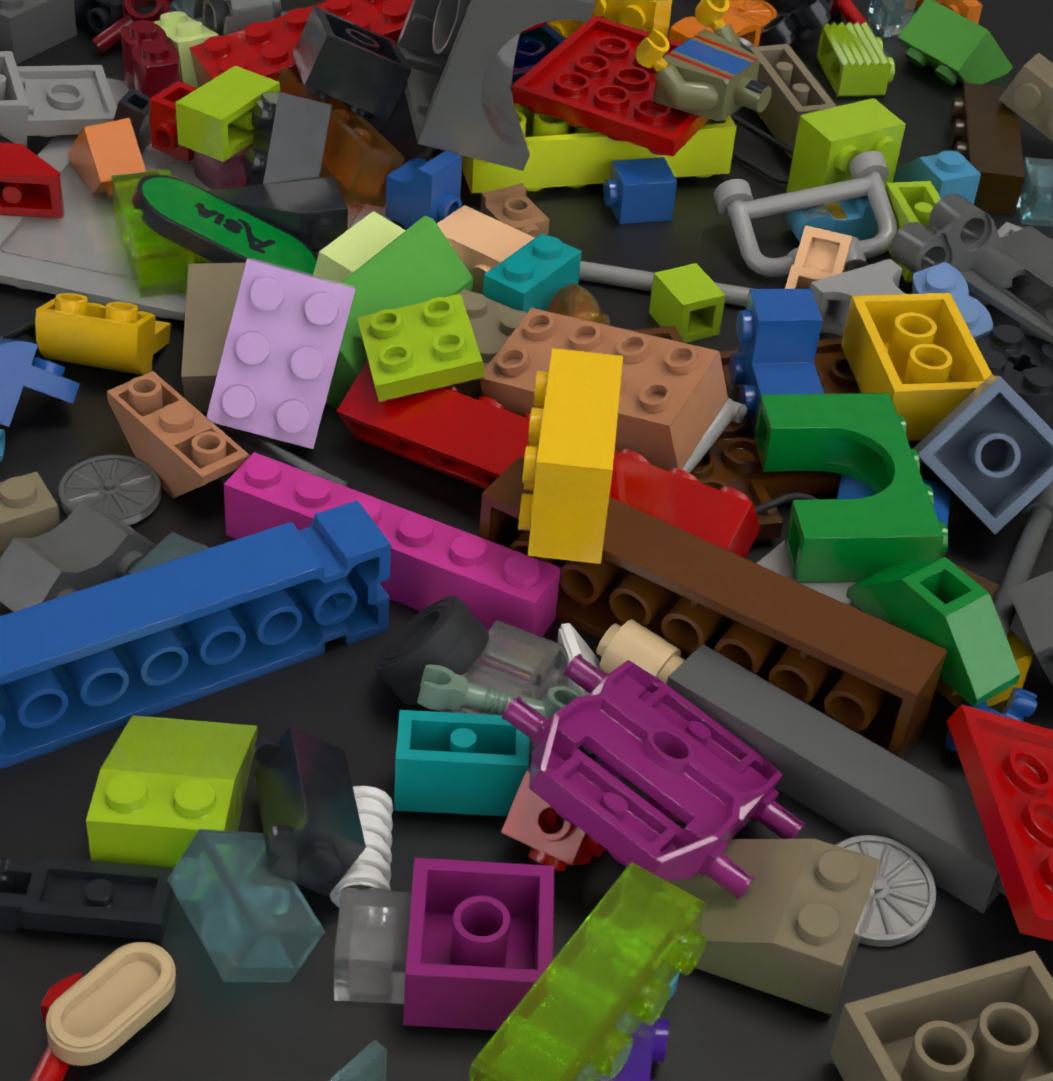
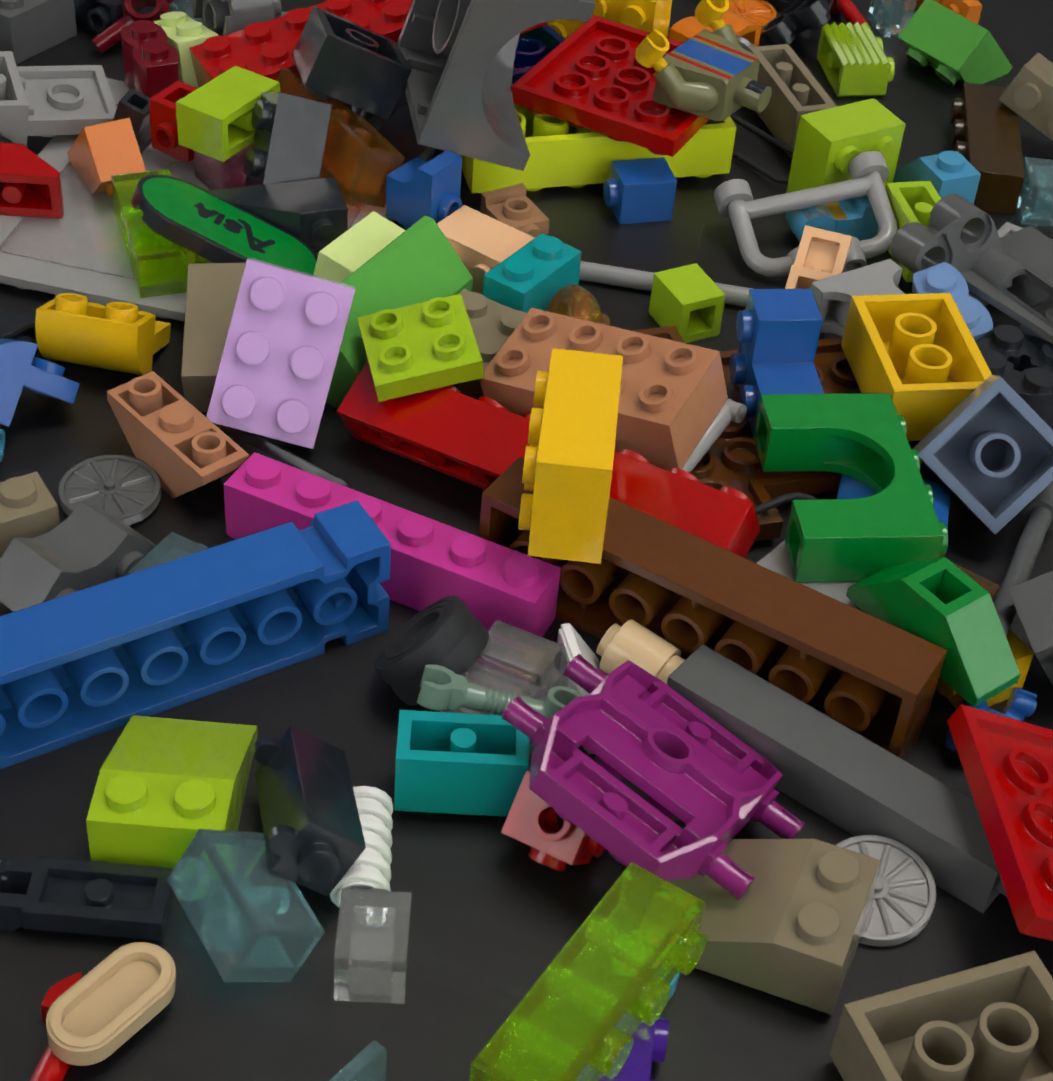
magenta brick [403,858,554,1033] -> none

